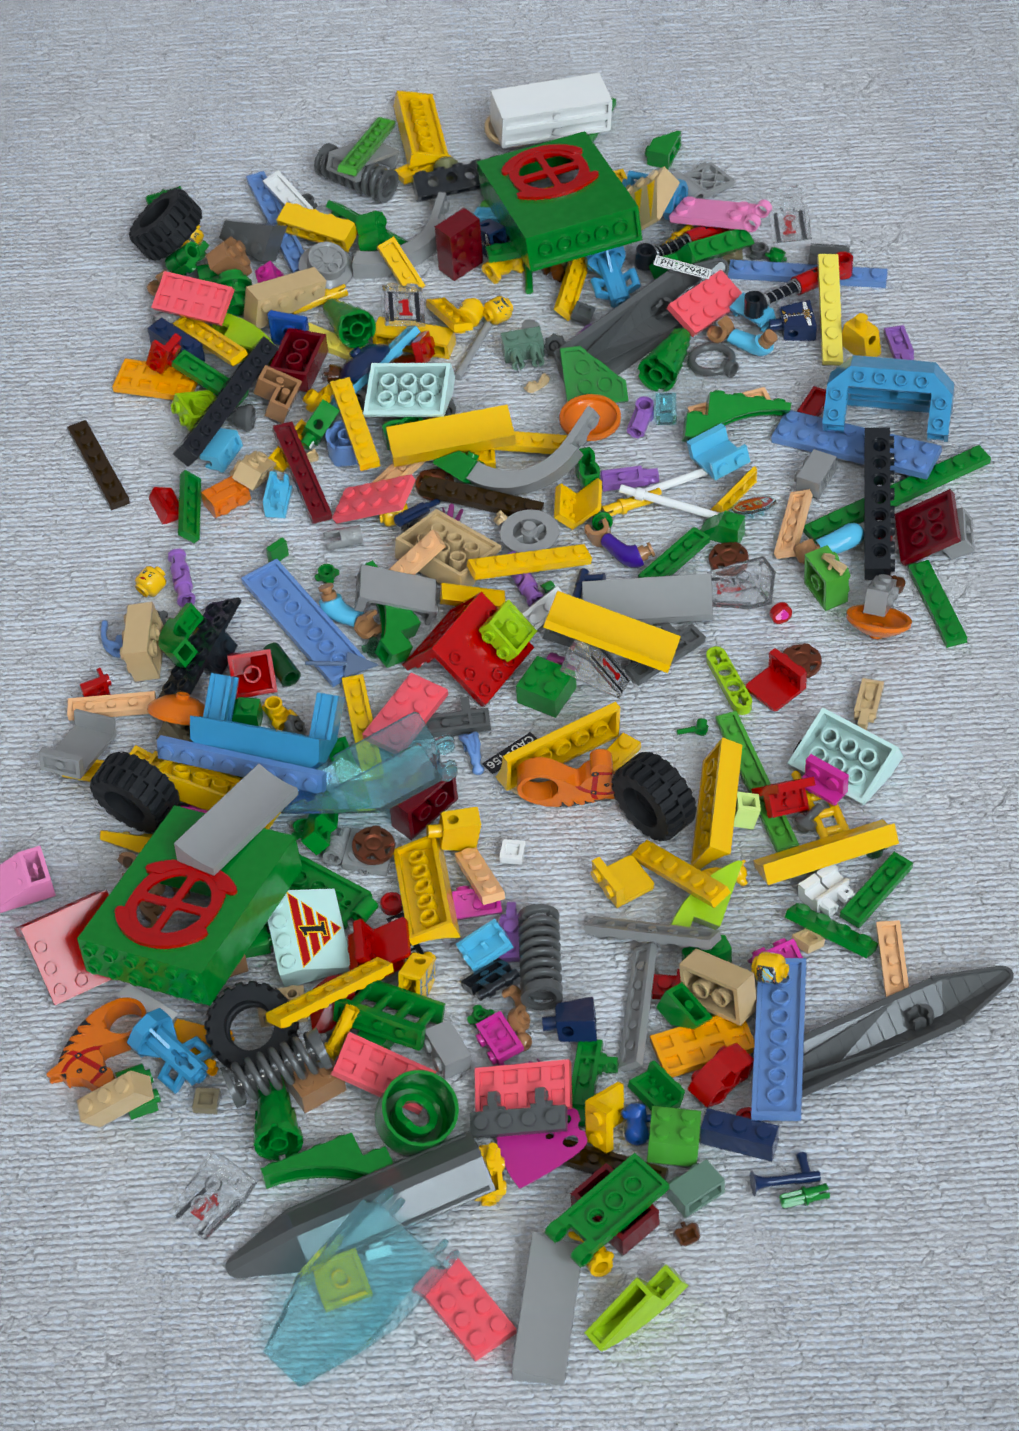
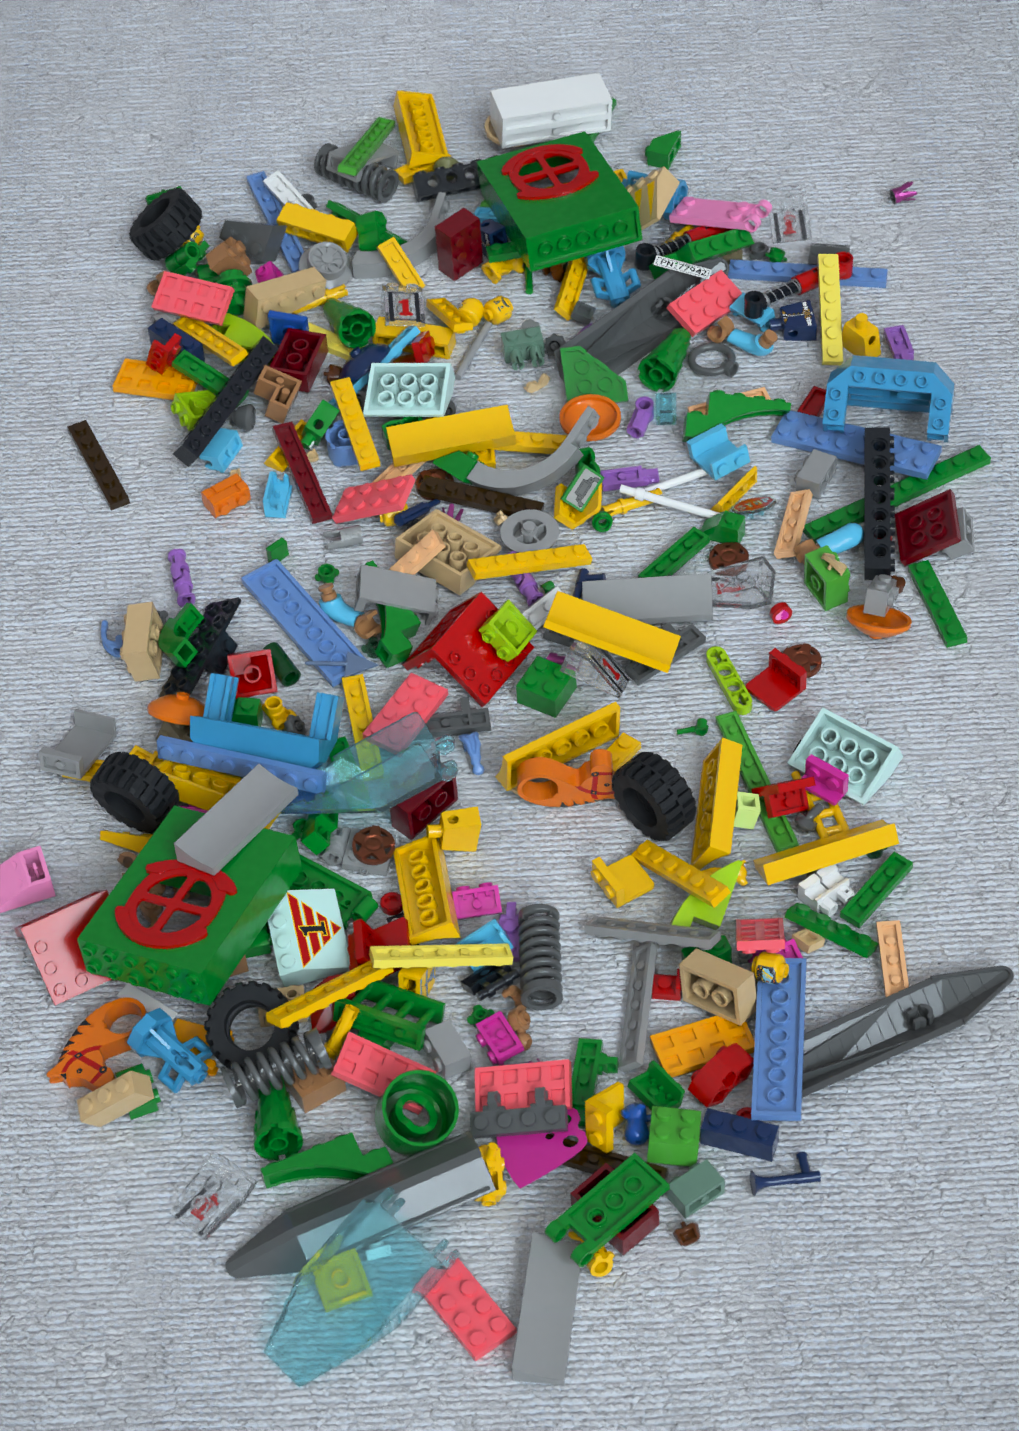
light nougat plate [67,691,156,721] -> none
red bracket [80,668,112,697] -> none
yellow head [135,566,166,597] -> none
red slope [149,487,179,524] -> none
green plate [178,470,201,544] -> none
dark tan plate [192,1087,221,1114] -> none
tan brick [232,450,276,491] -> none
yellow plate [303,384,333,412] -> none
yellow slope [440,583,505,609] -> none
light nougat plate [455,847,505,905] -> none
black sticker [482,732,537,774] -> none
white plate [499,839,526,865] -> none
dark blue torso [542,996,597,1042] -> none
lime slope [584,1264,689,1352] -> none
piece [585,518,655,568] -> none
green slope [656,982,713,1029] -> none
light grey piece [672,162,736,199] -> none
green axle [779,1183,830,1209] -> none
tan hinge [854,678,884,730] -> none
none -> light yellow plate [369,943,514,969]
none -> slope [560,464,604,512]
none -> coral plate [736,918,785,954]
none -> flat silver piece [887,181,917,204]

